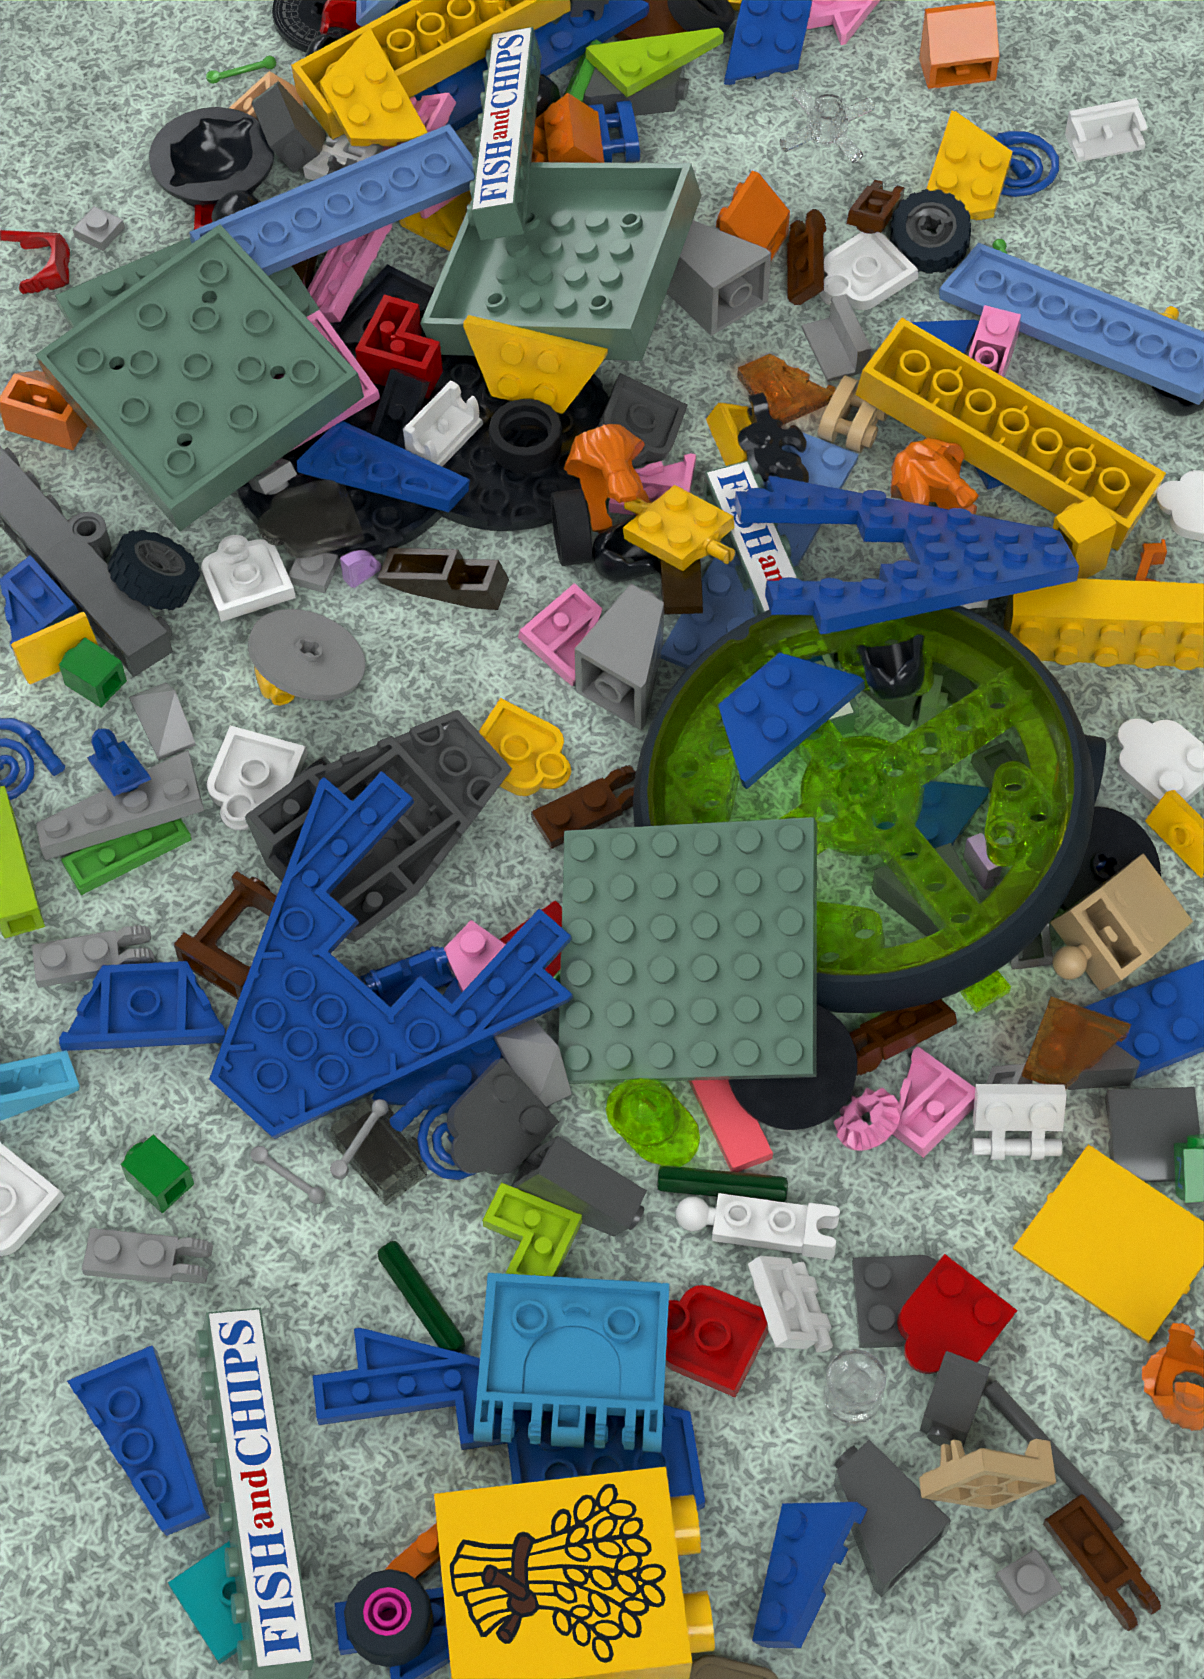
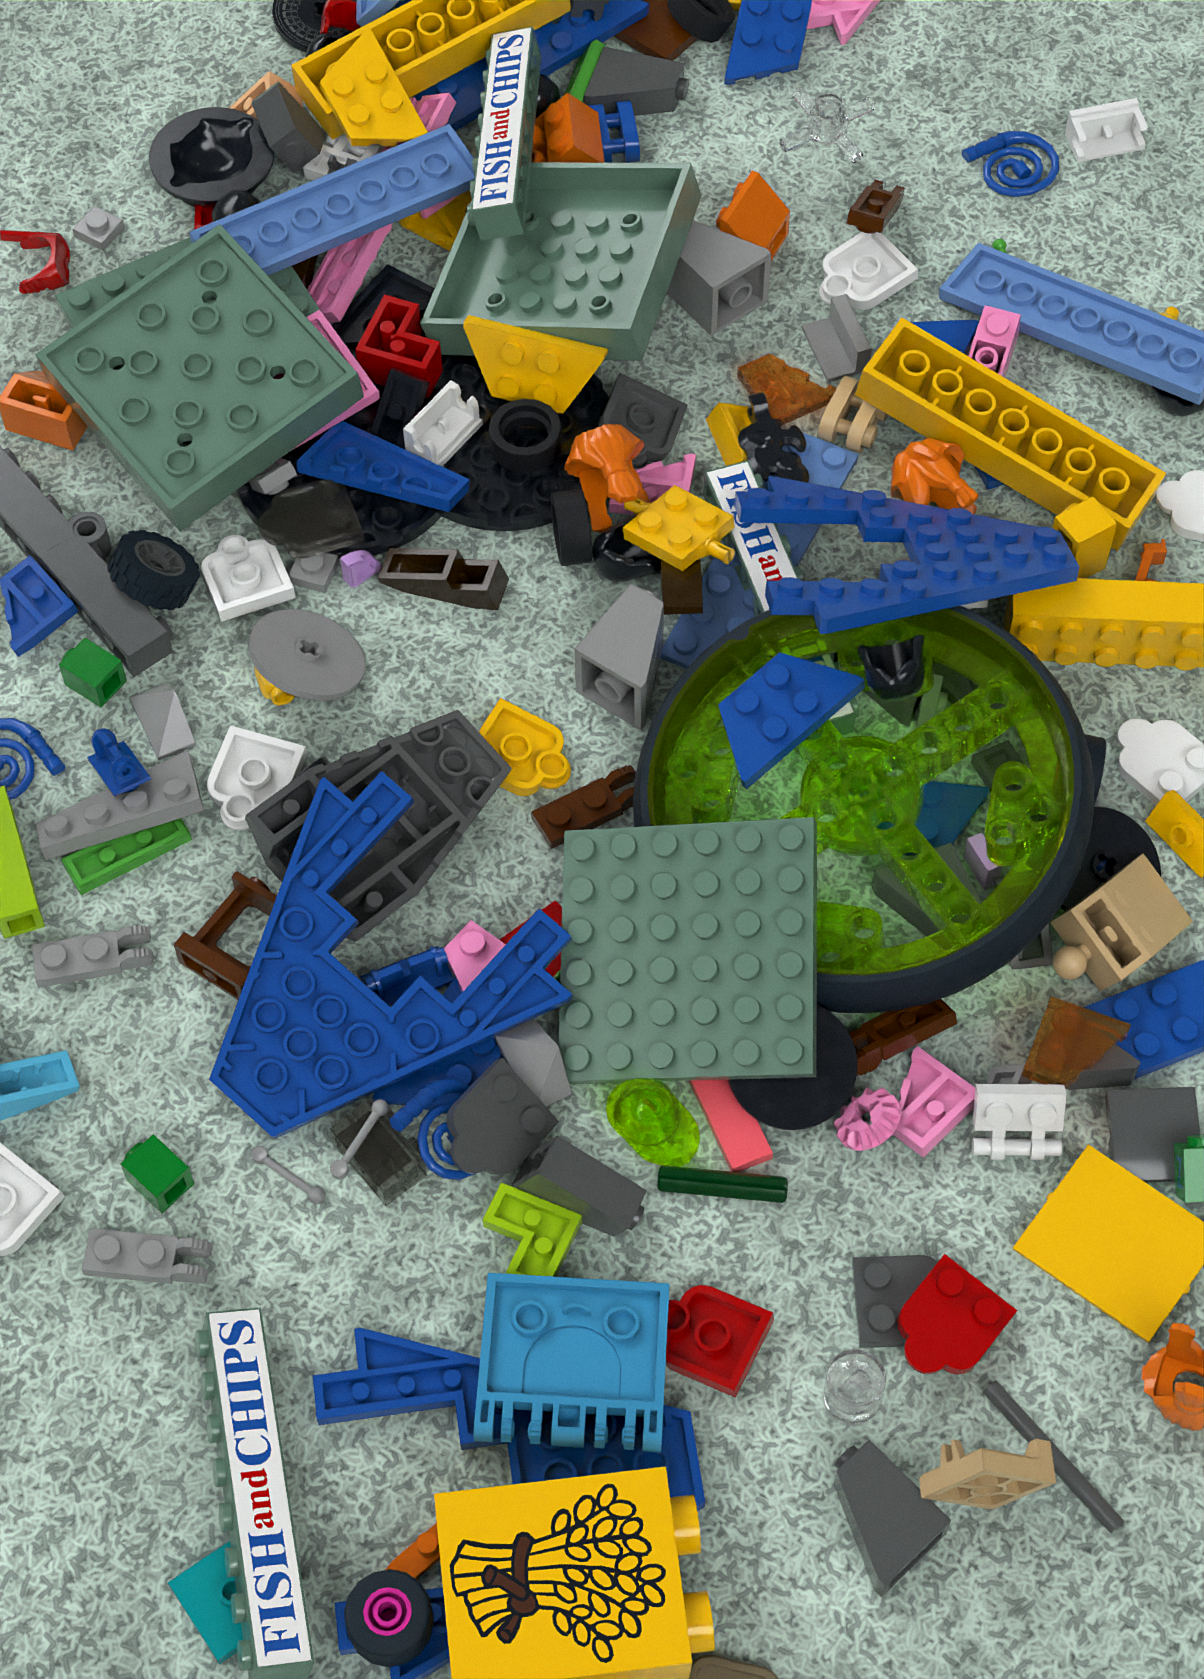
yellow slope [11,612,98,685] -> none
blue wing [59,961,226,1051] -> none
blue wing [67,1345,210,1536] -> none
bright green hinge [206,56,277,84] -> none
dark green axle [377,1241,465,1353] -> none
bright pink wing [518,583,602,686] -> none
lime wing [586,28,724,98] -> none
white plate [675,1193,840,1260] -> none
white plate [748,1256,833,1352] -> none
blue wing [752,1502,868,1649] -> none
reddish brown hinge [787,209,826,305] -> none
black wheel [890,189,971,274] -> none
slope [919,0,1000,89] -> none
dark grey slope [919,1351,991,1447] -> none
yellow wing [926,111,1013,220] -> none
clear neon green tile [960,970,1011,1013] -> none
light grey plate [995,1549,1063,1618] -> none
reddish brown hinge [1043,1494,1161,1631] -> none

